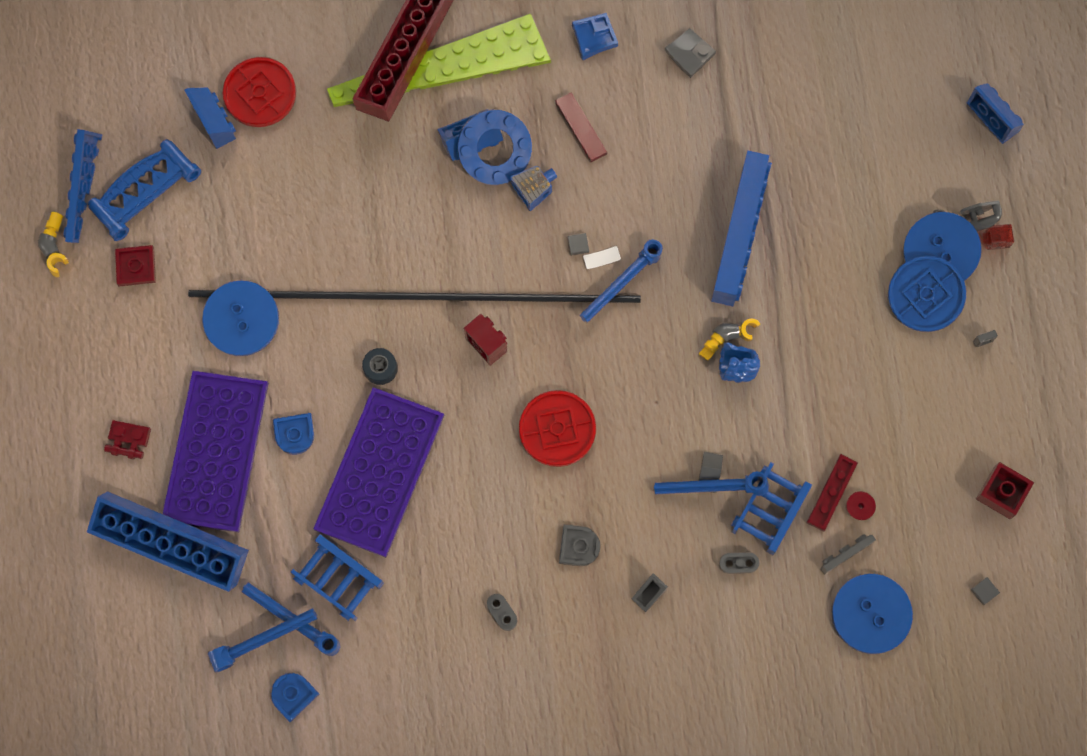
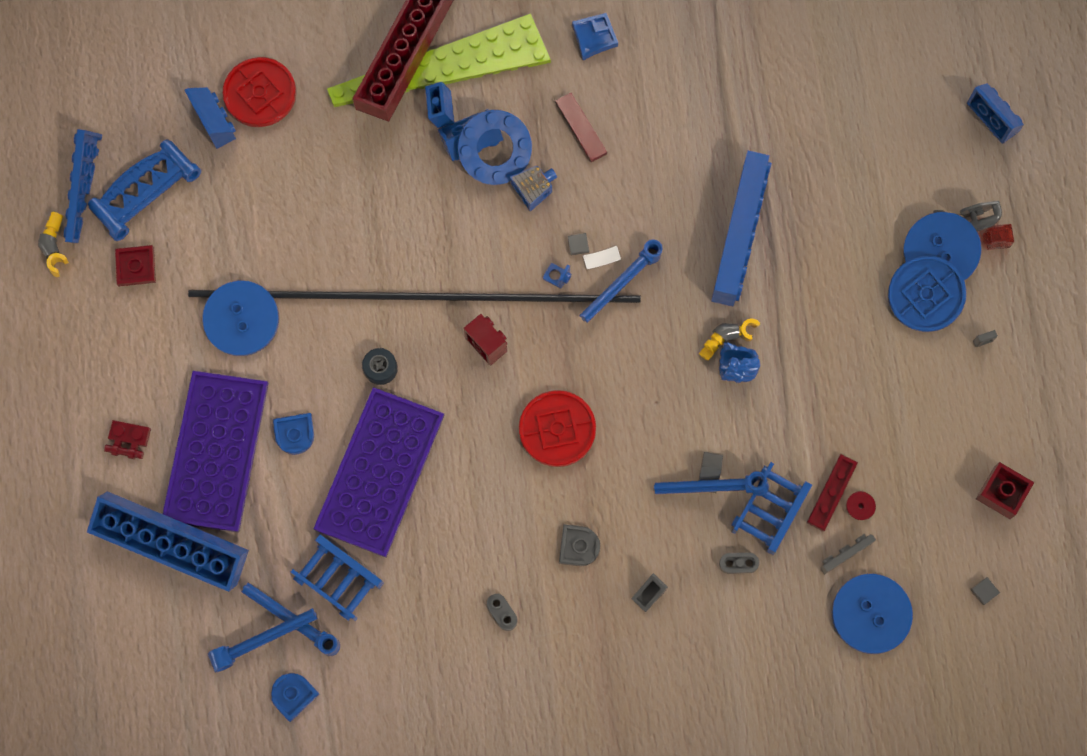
dark grey plate [665,28,716,78] -> none
none -> blue brick [425,82,454,128]
none -> blue bracket [543,263,572,289]

